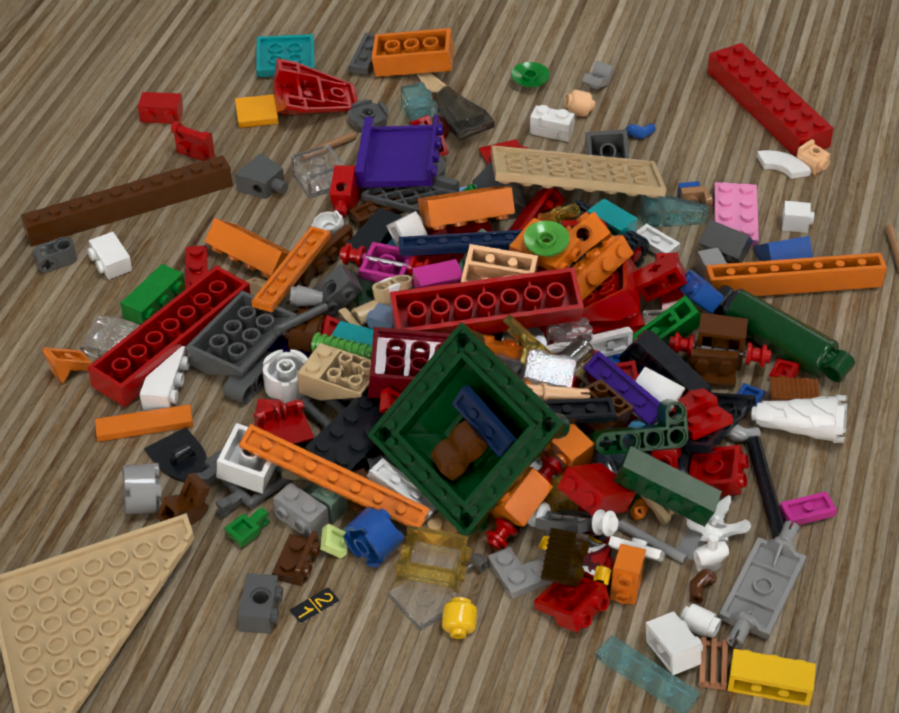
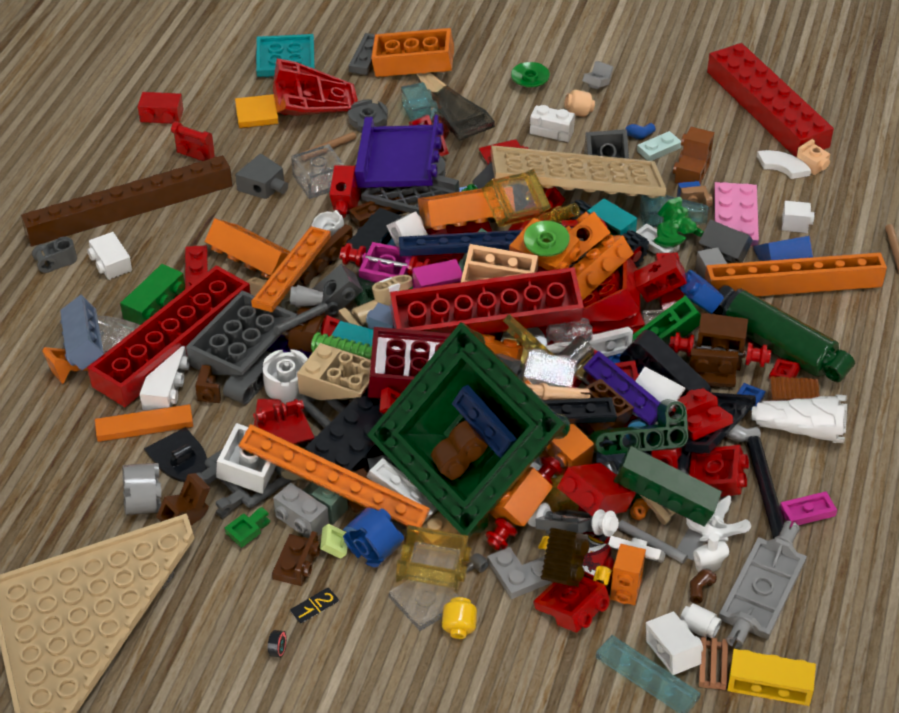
dark grey brick [238,573,283,634] -> none
none -> sand blue brick [60,294,104,370]
none -> reddish brown bracket [195,365,221,403]
none -> black tile [268,630,287,658]
none -> clear yellow window [481,169,551,227]
none -> light aqua plate [637,131,681,161]
none -> green animal [654,197,704,248]
none -> dark orange brick [673,127,715,185]

